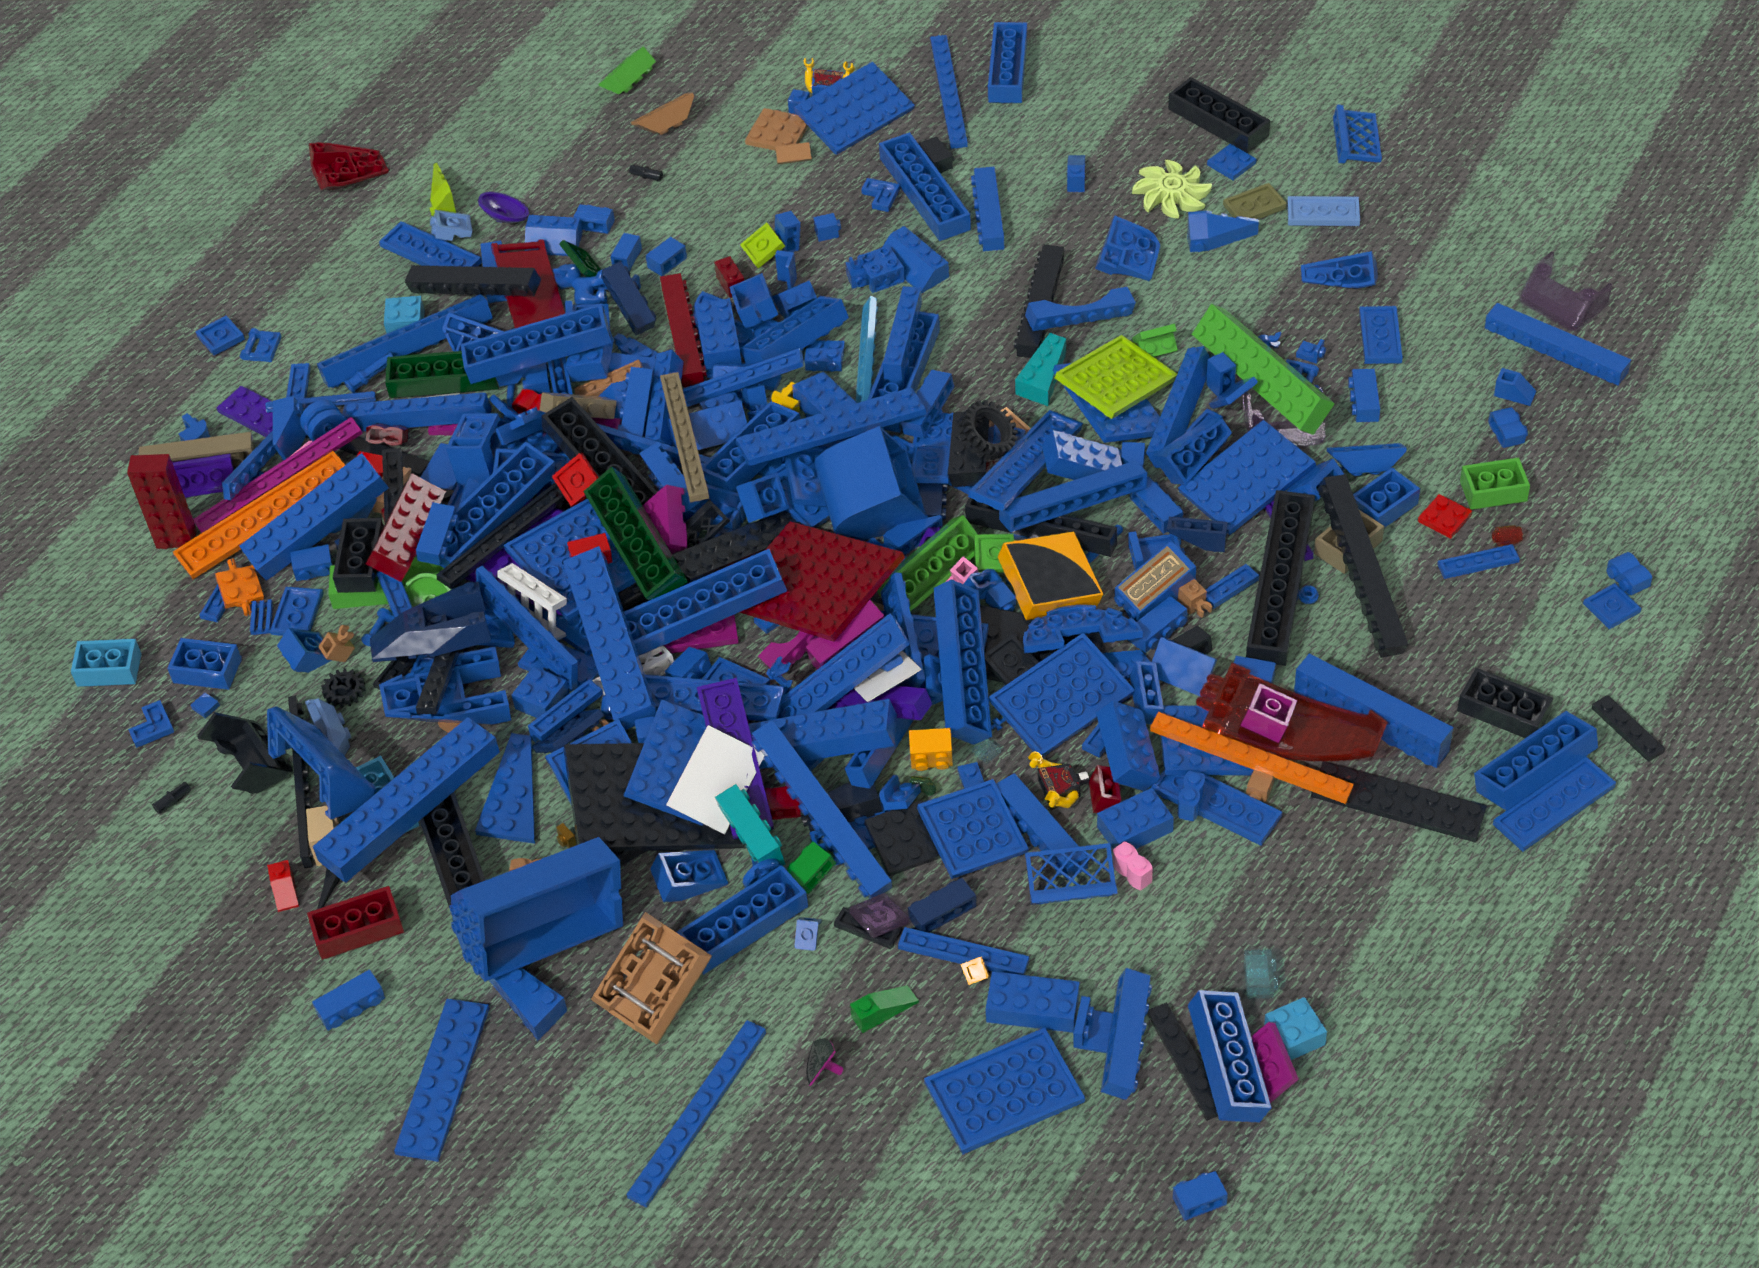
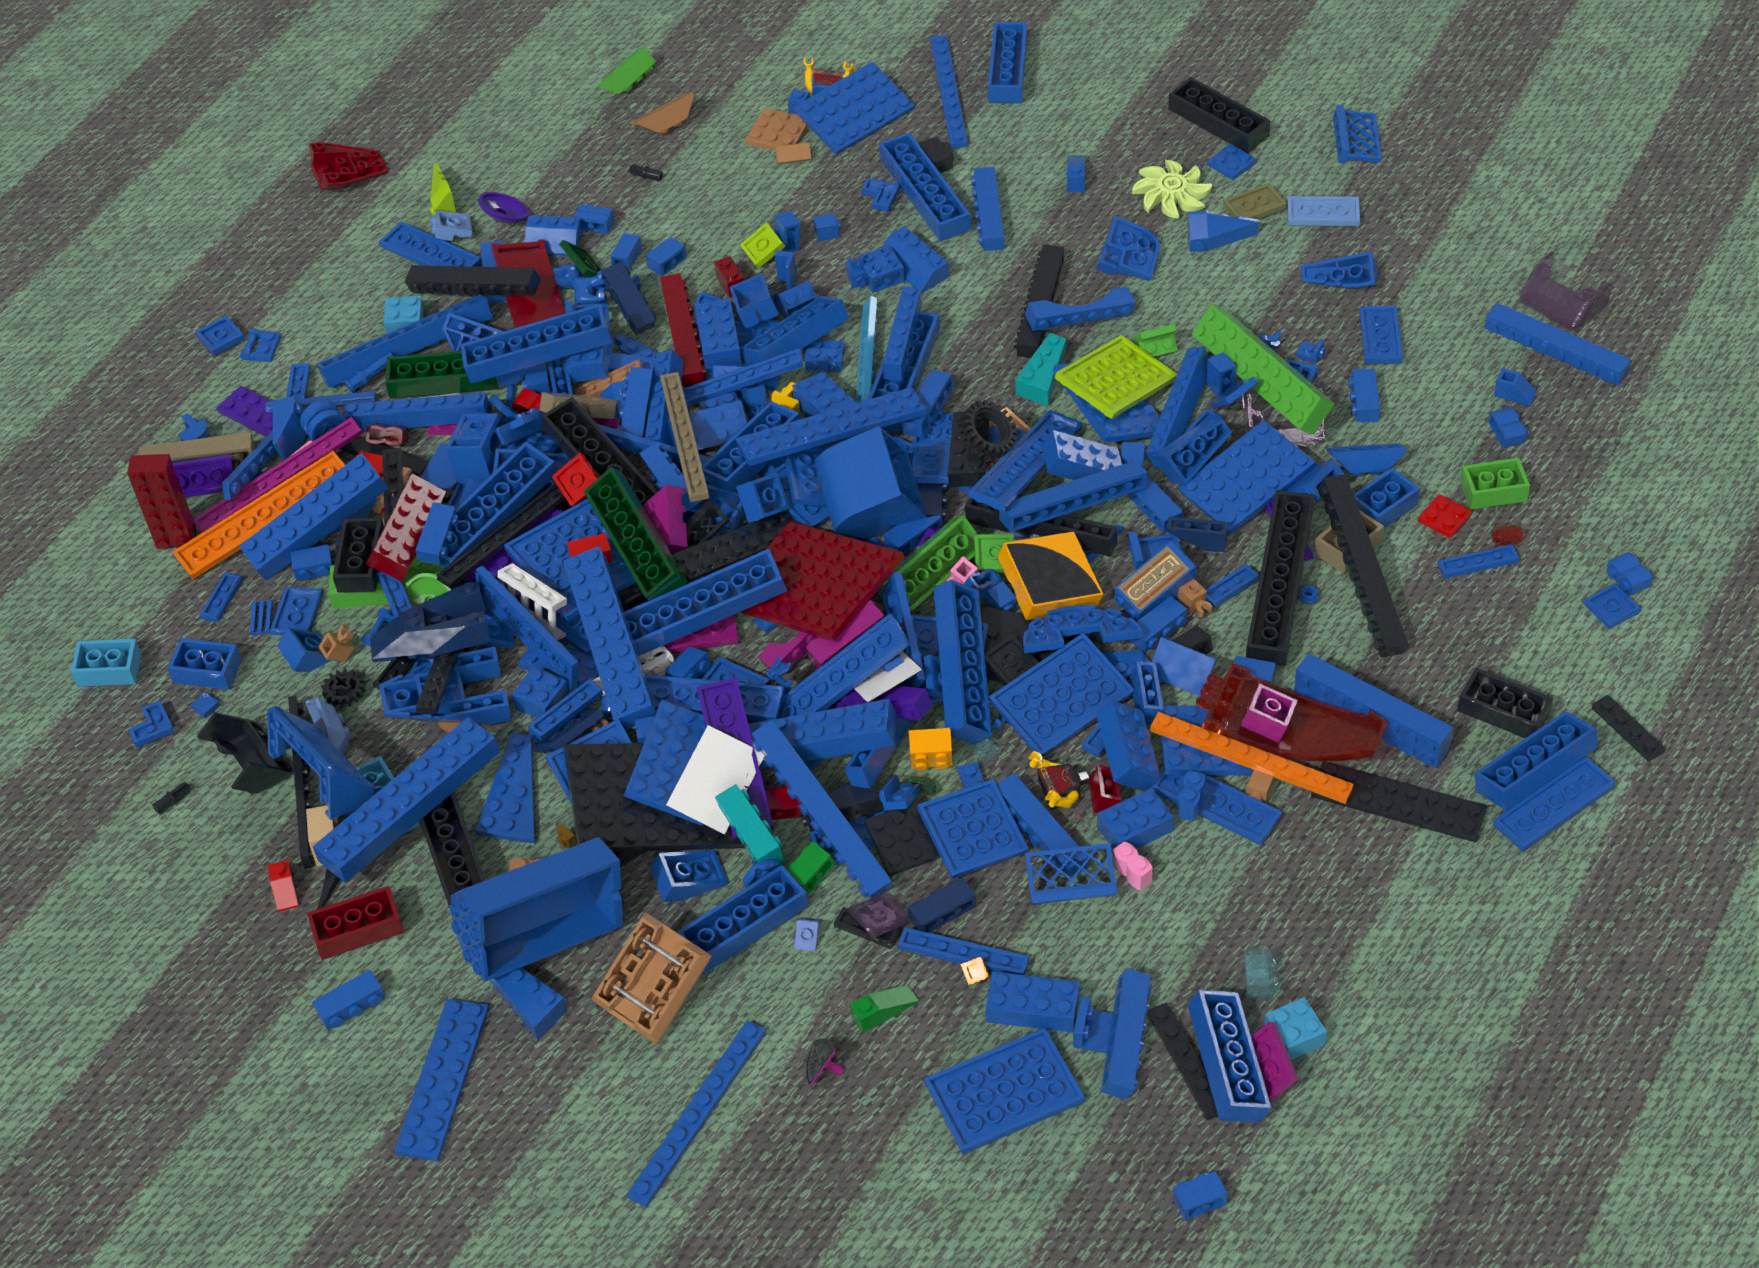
orange plate [215,558,264,616] -> none

